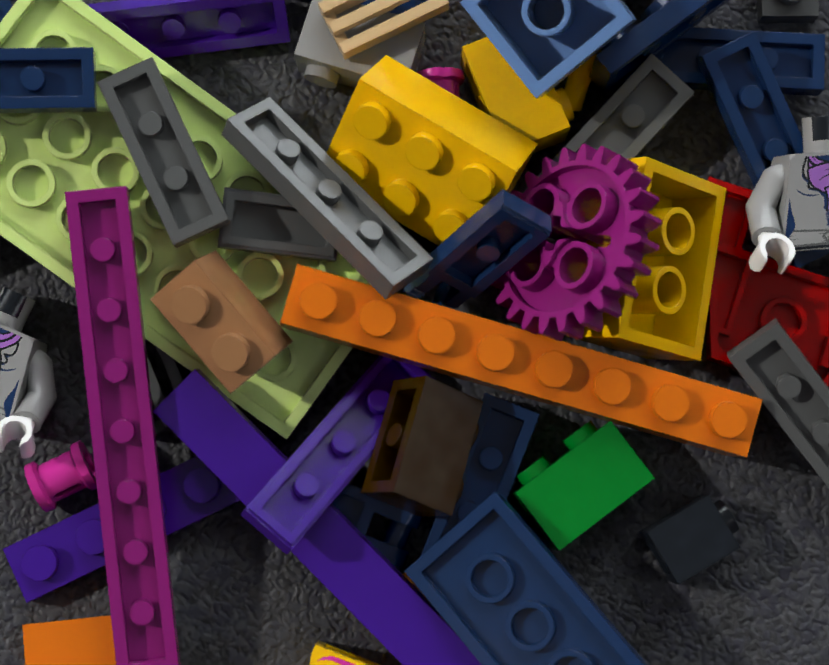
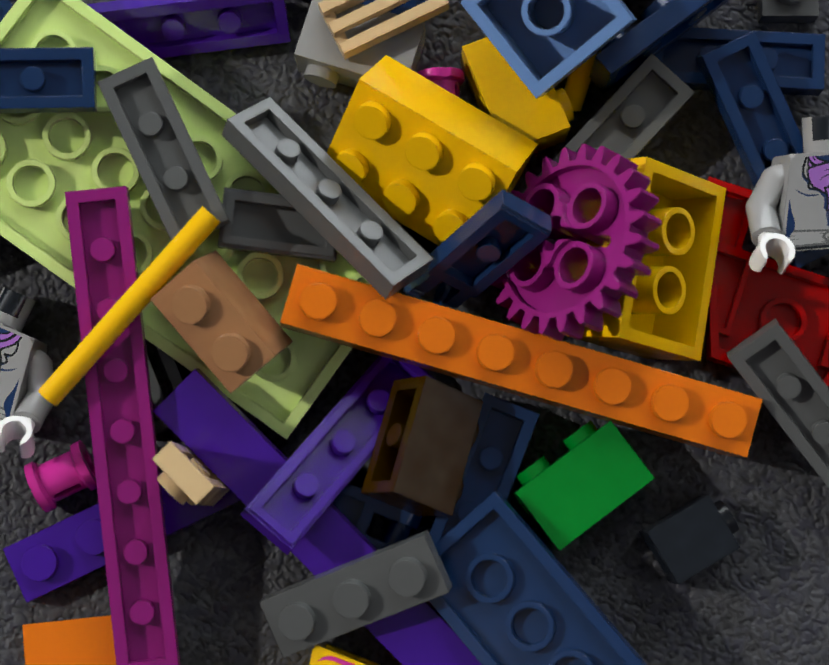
none -> yellow bar [38,206,221,406]
none -> tan plate [152,441,230,506]
none -> dark grey plate [259,530,452,657]

